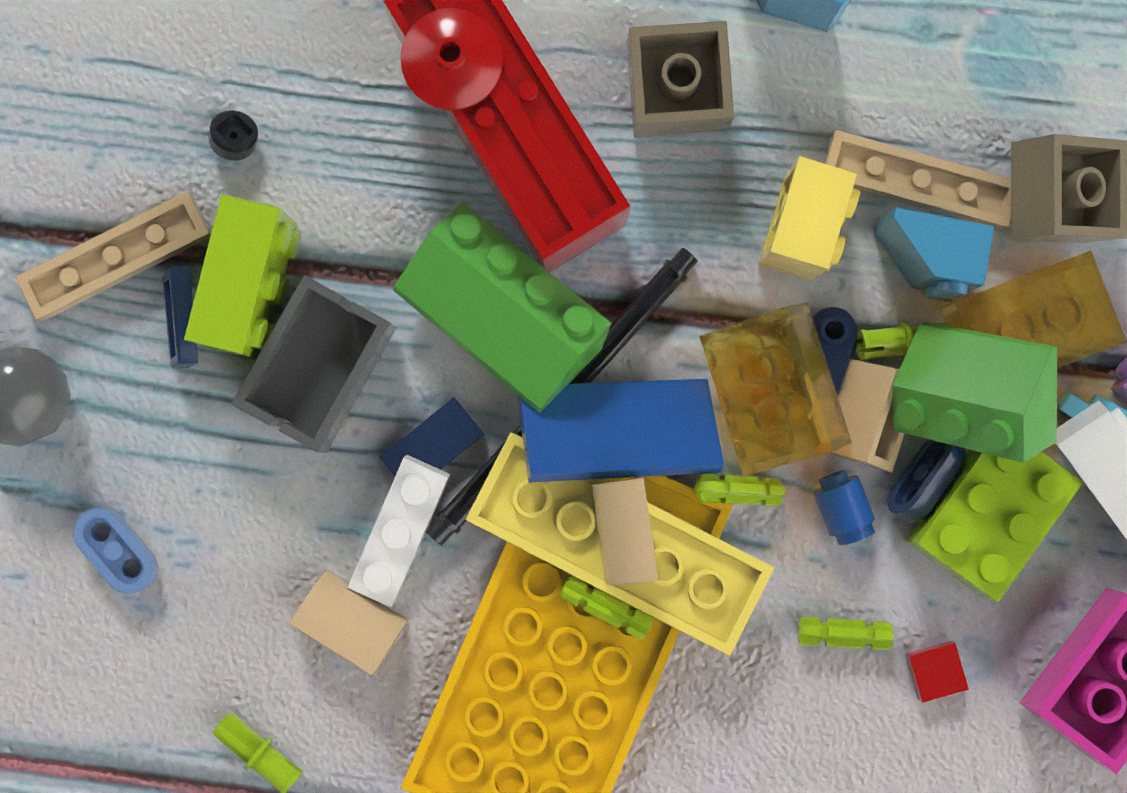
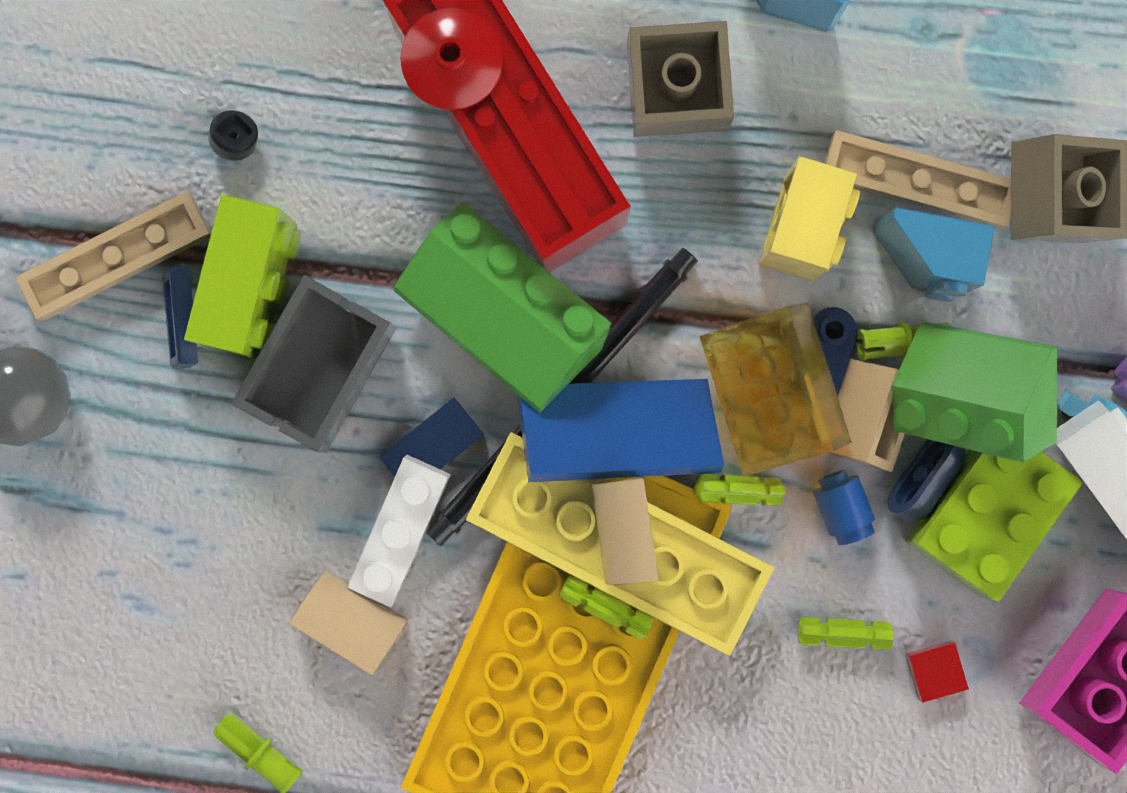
medium blue plate [73,508,158,594] -> none
clear yellow brick [940,251,1127,368] -> none

